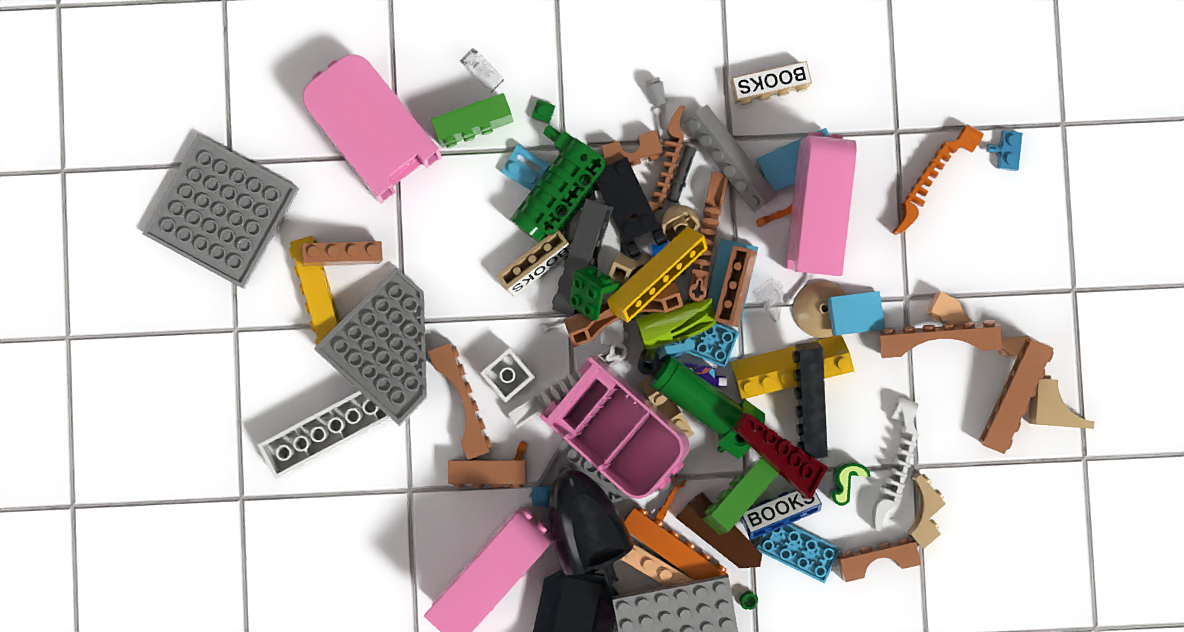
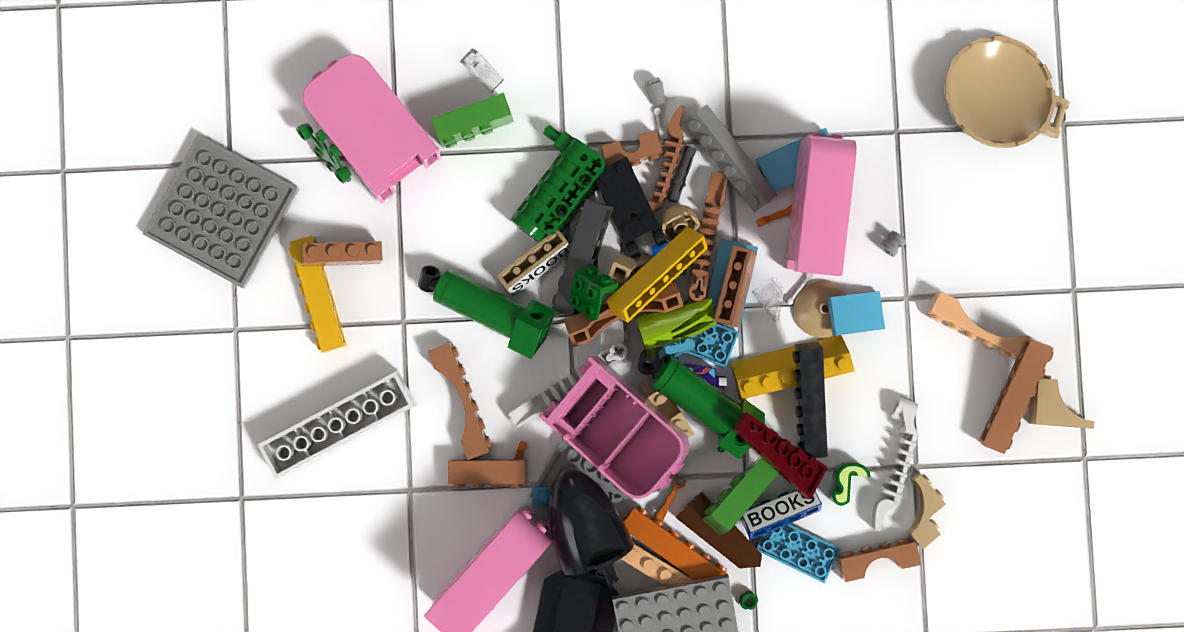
light grey plate [314,267,427,427] -> none
white brick [480,348,535,403] -> none
medium azure plate [501,143,551,191] -> none
green plate [531,100,556,125] -> none
brick [730,61,812,105] -> none
nougat arch [879,320,1002,358] -> none
orange piece [892,124,984,235] -> none
dark azure plate [986,130,1023,171] -> none
none -> green plant [296,123,352,184]
none -> green piece [418,265,556,359]
none -> light grey wheel [879,230,906,257]
none -> tan dish [945,36,1070,148]

